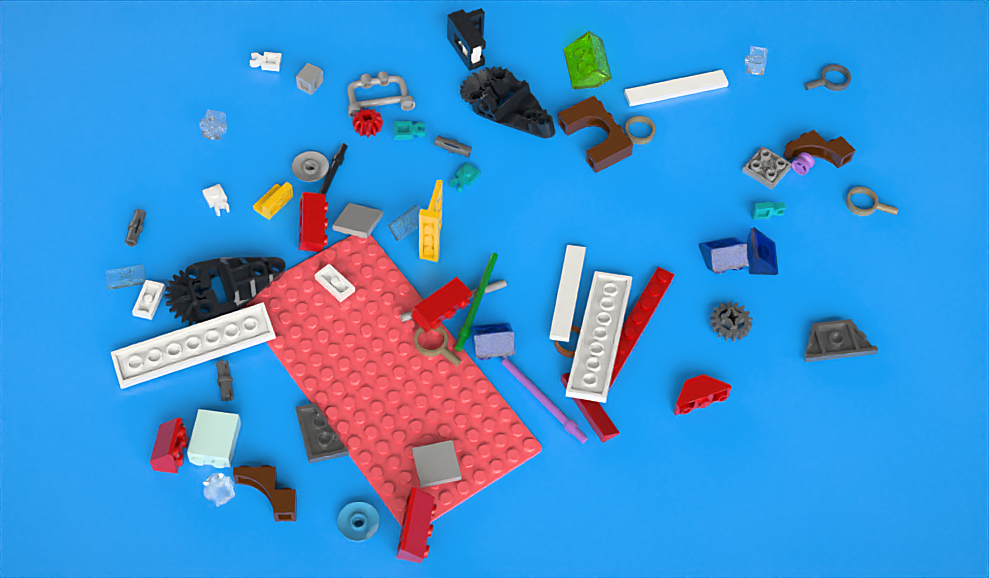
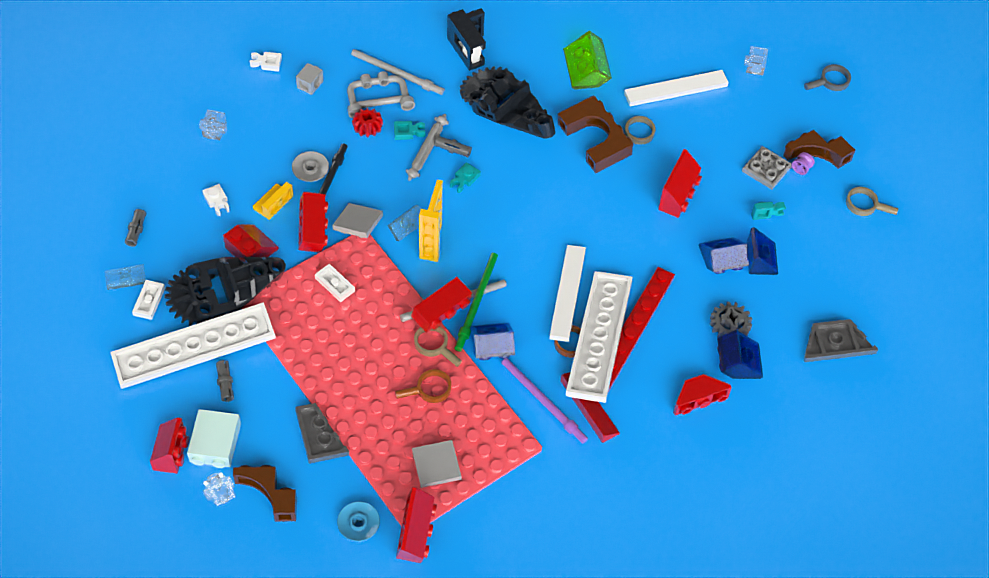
none -> red slope [223,224,279,257]
none -> light grey bar [351,49,445,95]
none -> dark orange piece [395,369,451,403]
none -> light grey wheel [406,114,449,181]
none -> red slope [658,149,702,218]
none -> clear blue slope [717,329,763,379]

